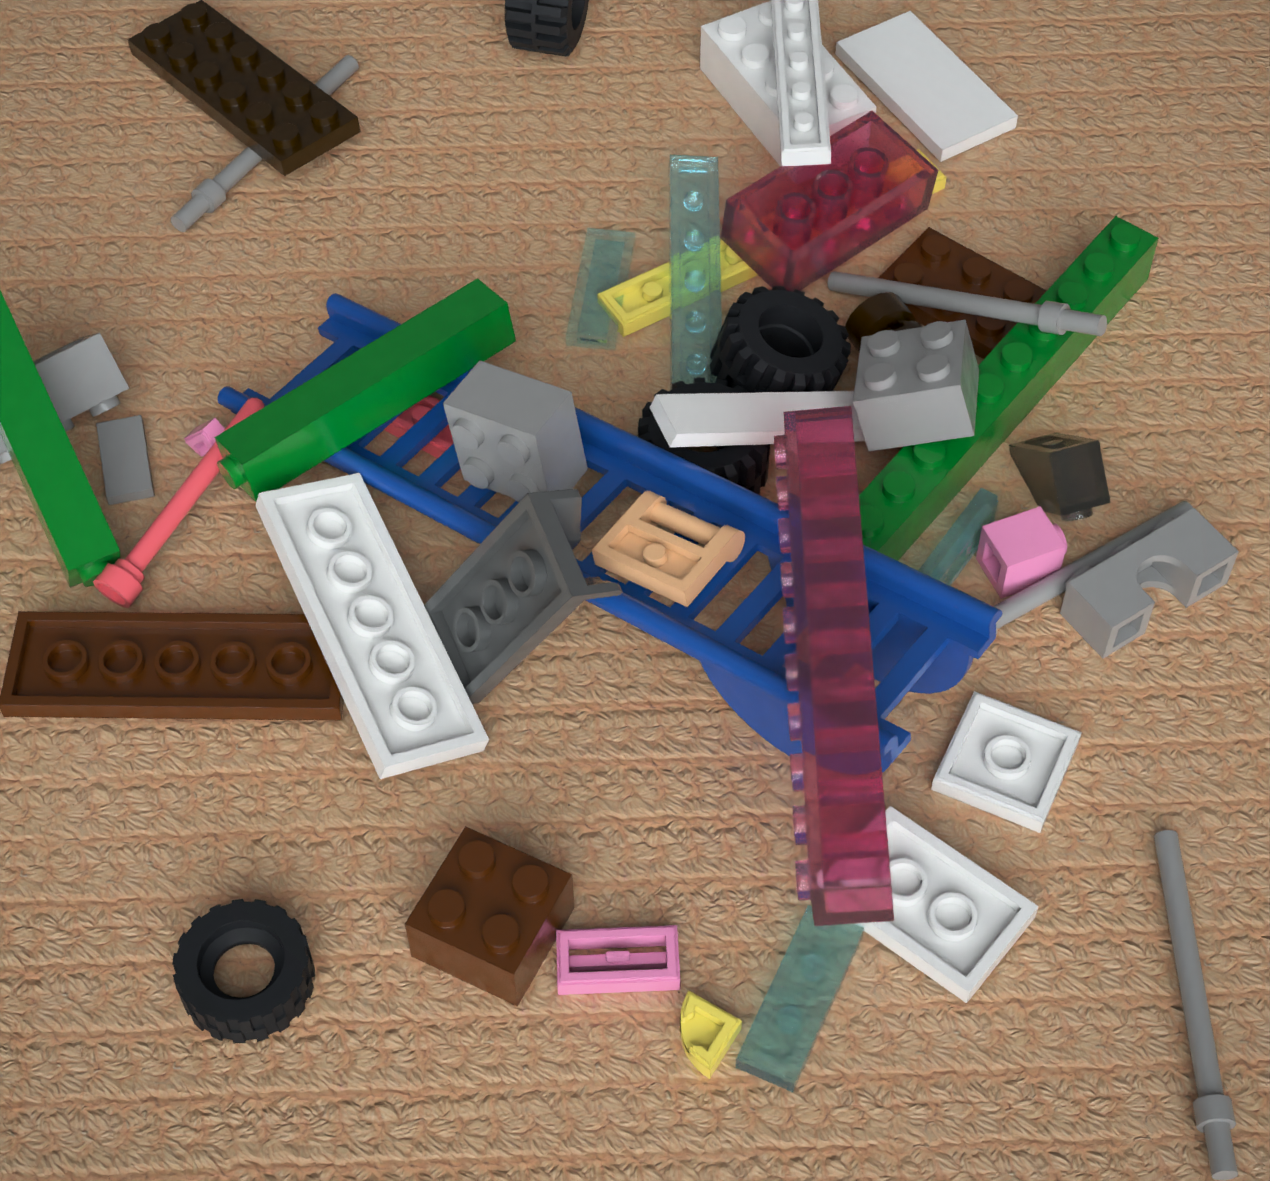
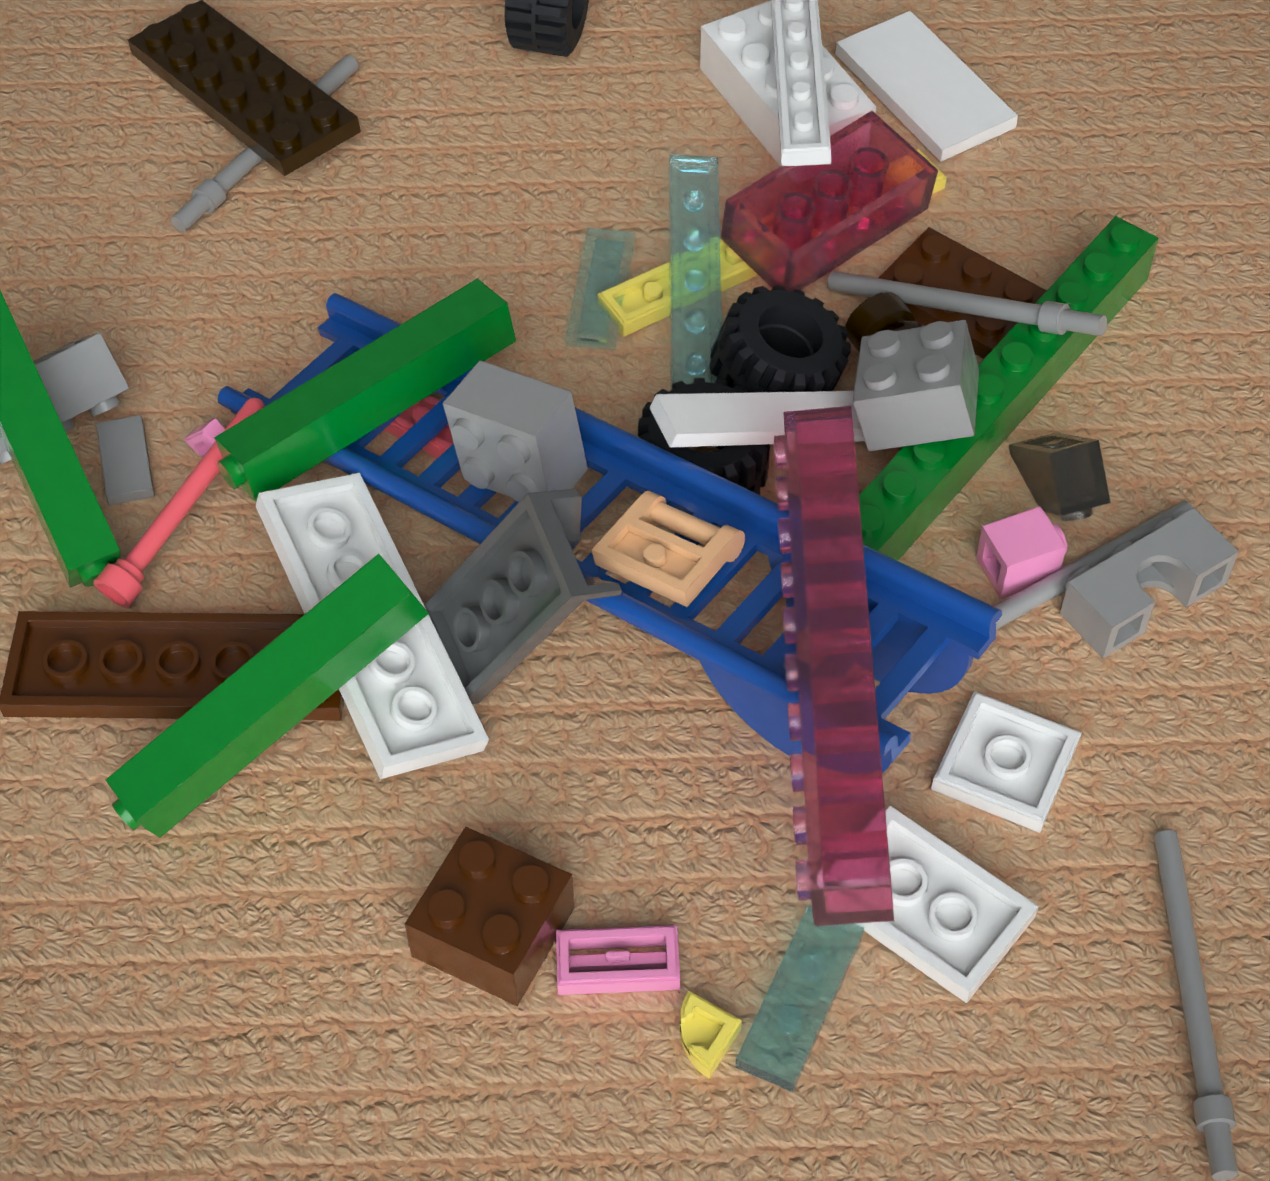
black tyre [172,899,315,1043] -> none
clear light blue tile [918,488,998,586] -> none
none -> green brick [105,553,429,838]

